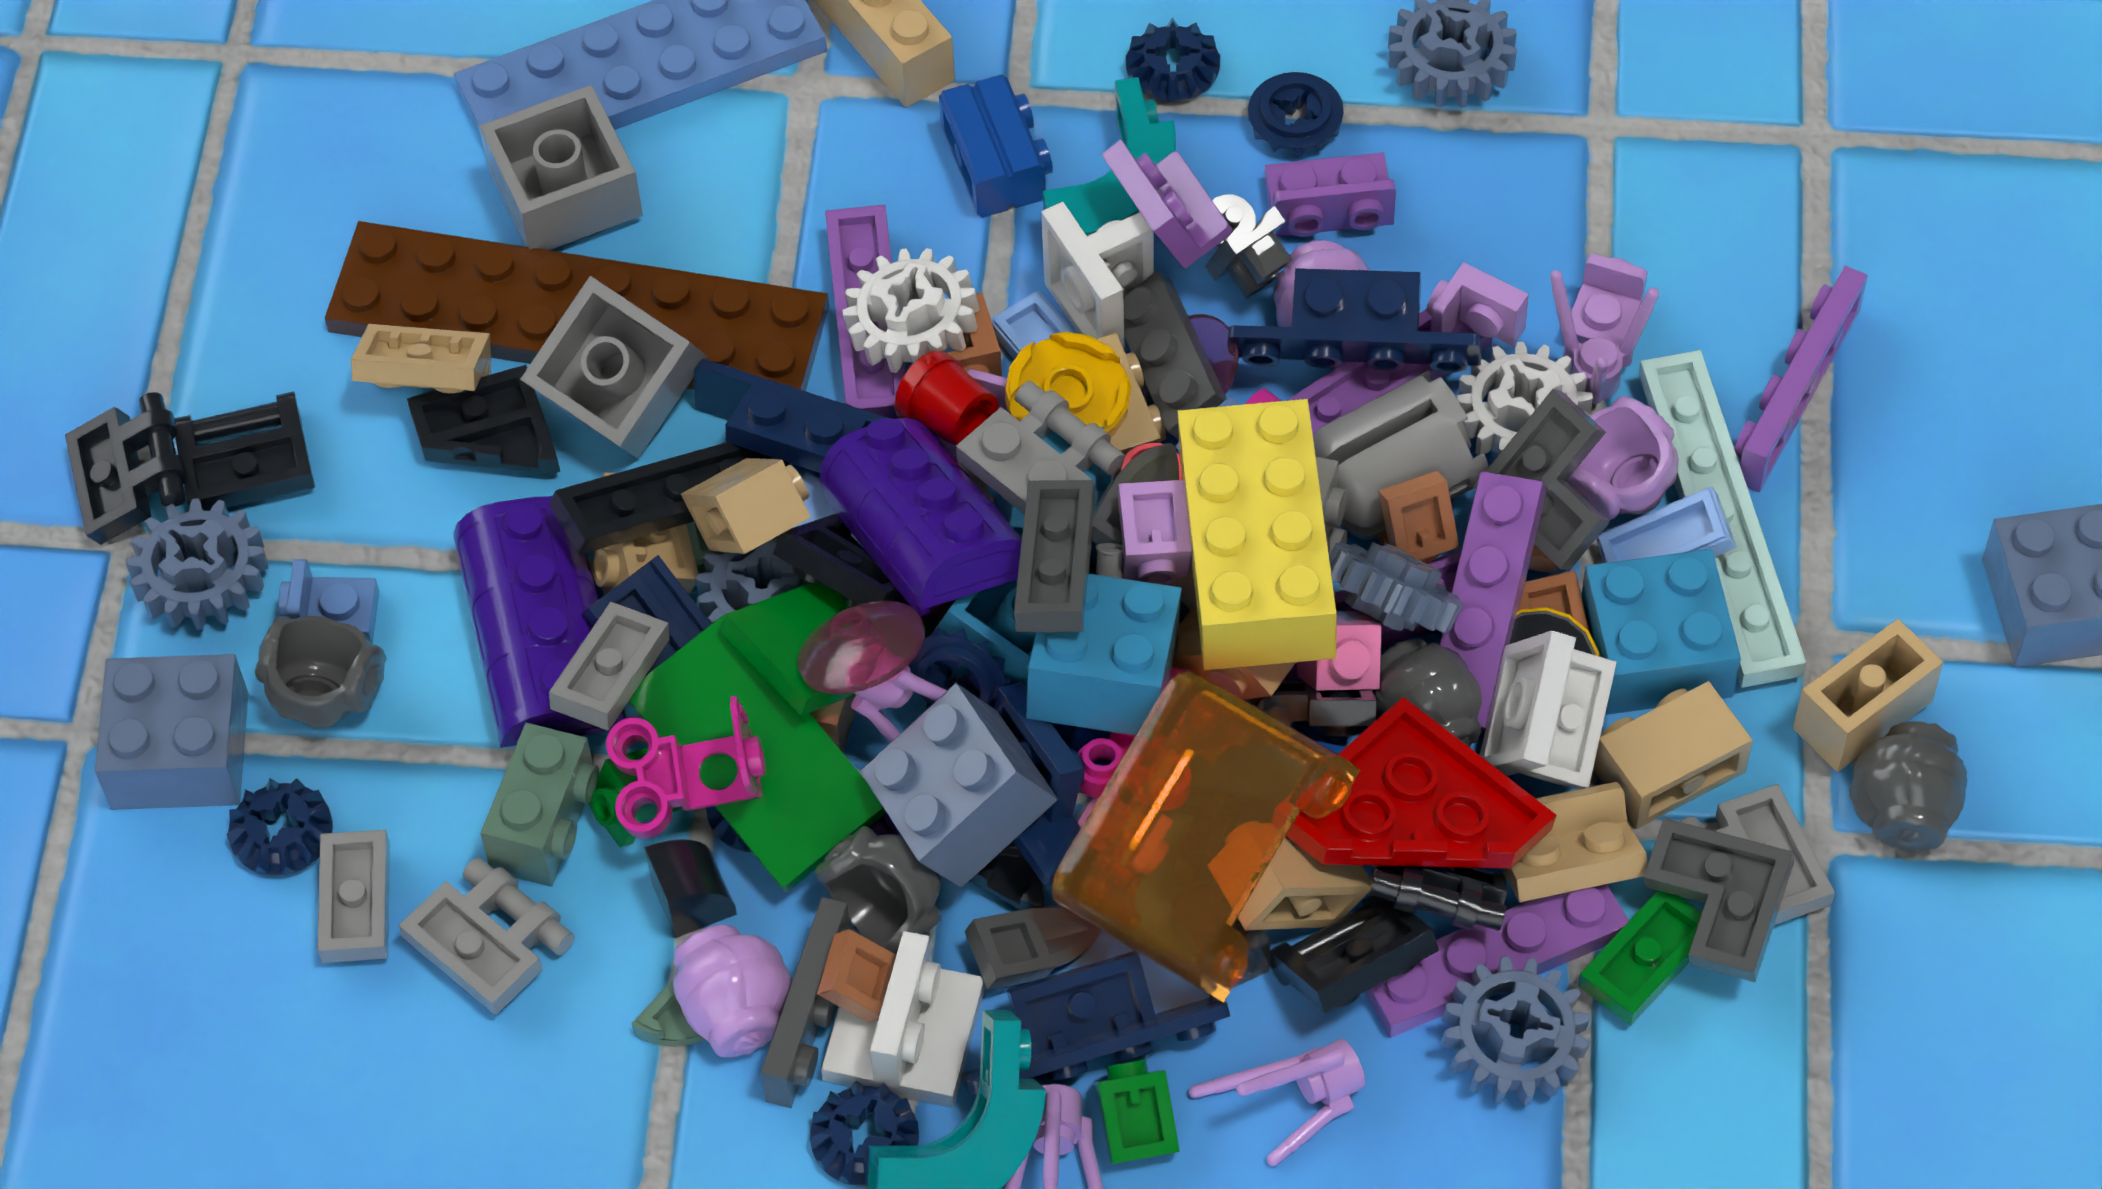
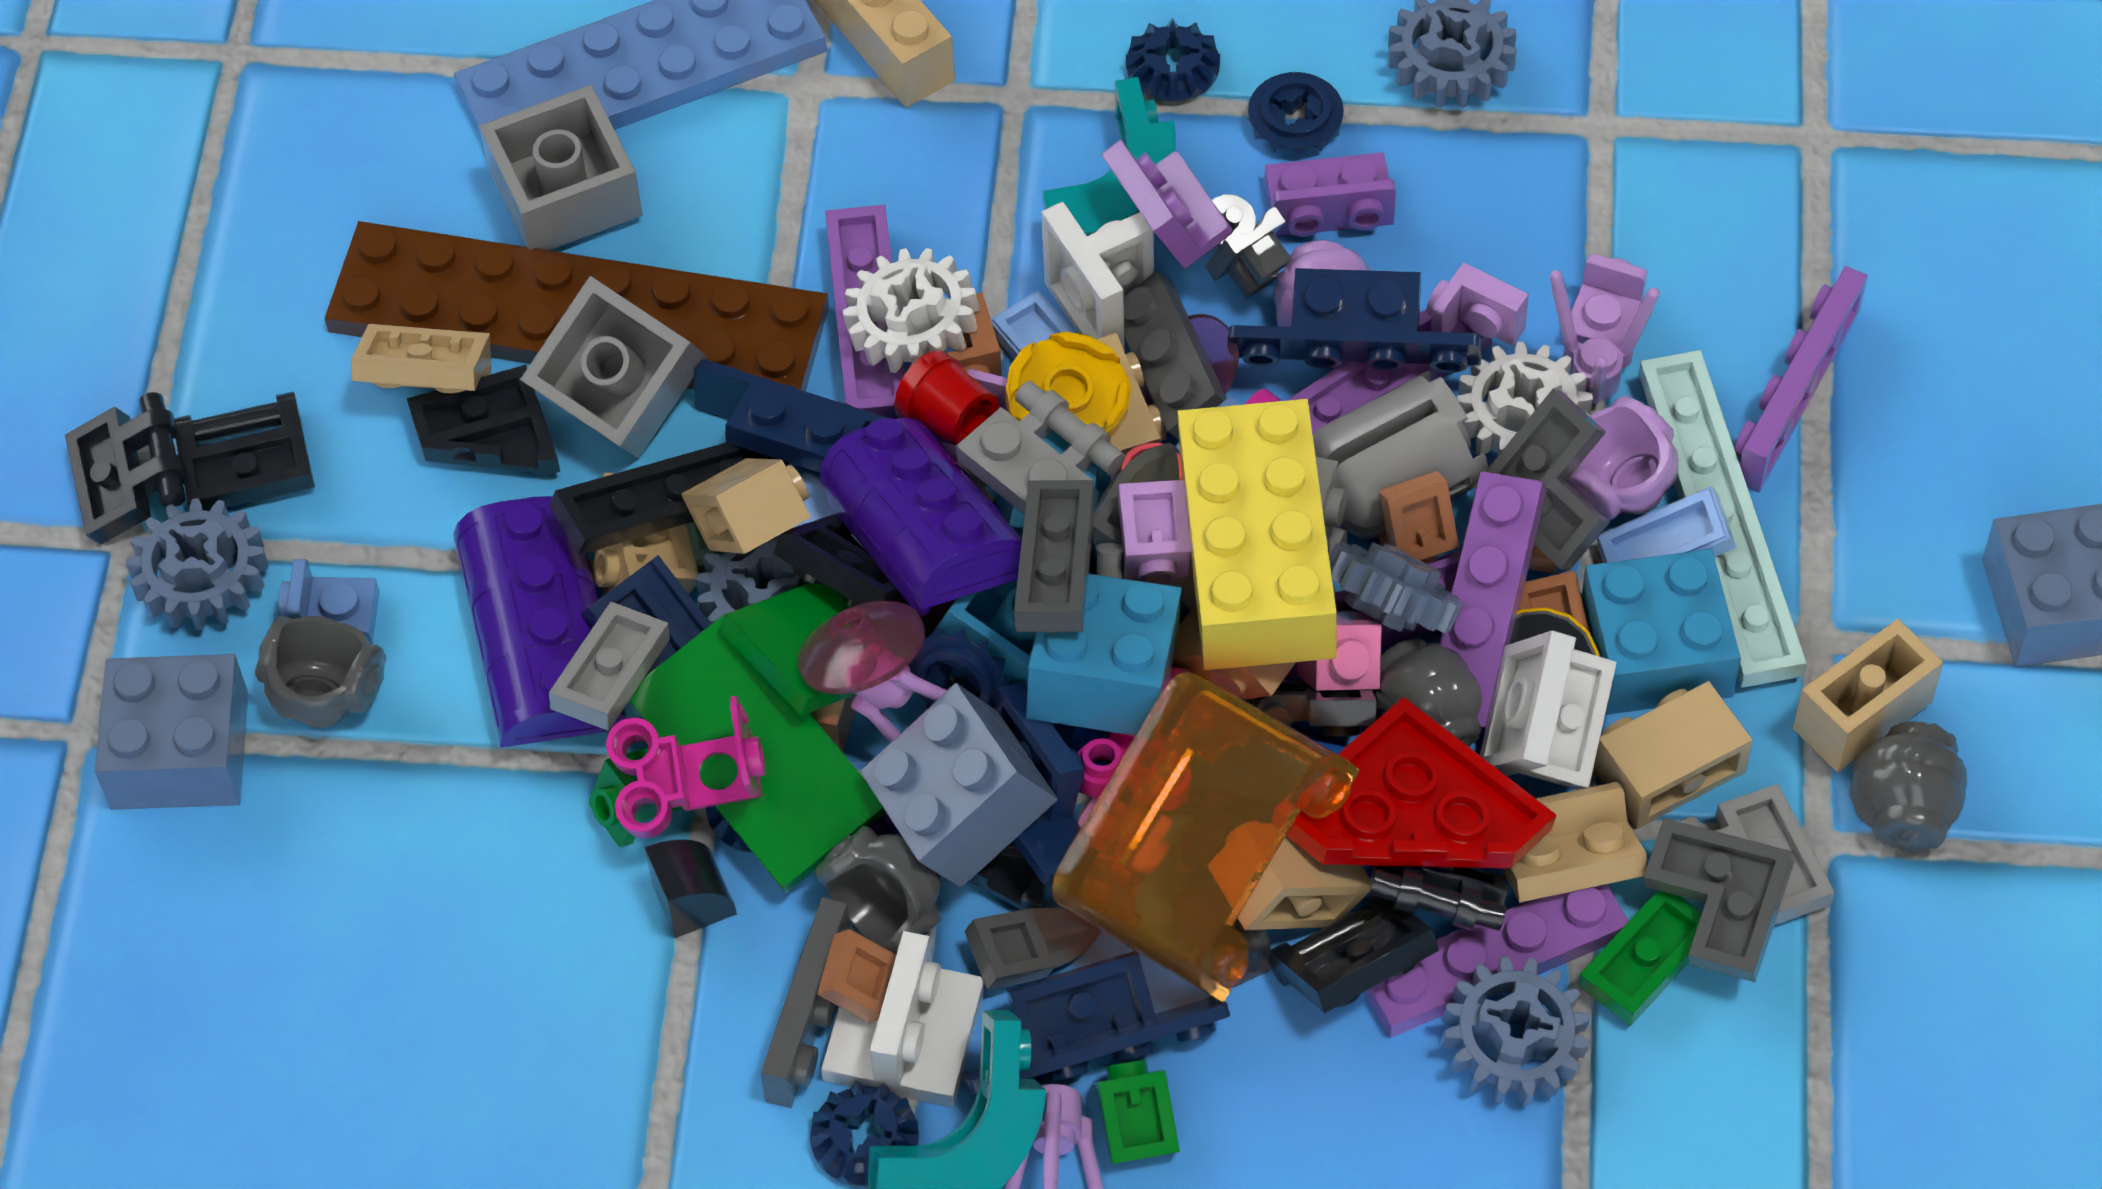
dark blue gear [226,778,333,876] -> none
light grey plate [318,829,390,963] -> none
light grey plate [398,857,575,1016] -> none
sand green brick [480,723,599,887] -> none
sand green tile [631,978,706,1047] -> none
lavender hair [673,924,793,1058] -> none
blue brick [939,74,1053,218] -> none
lavender plant [1188,1039,1365,1166] -> none

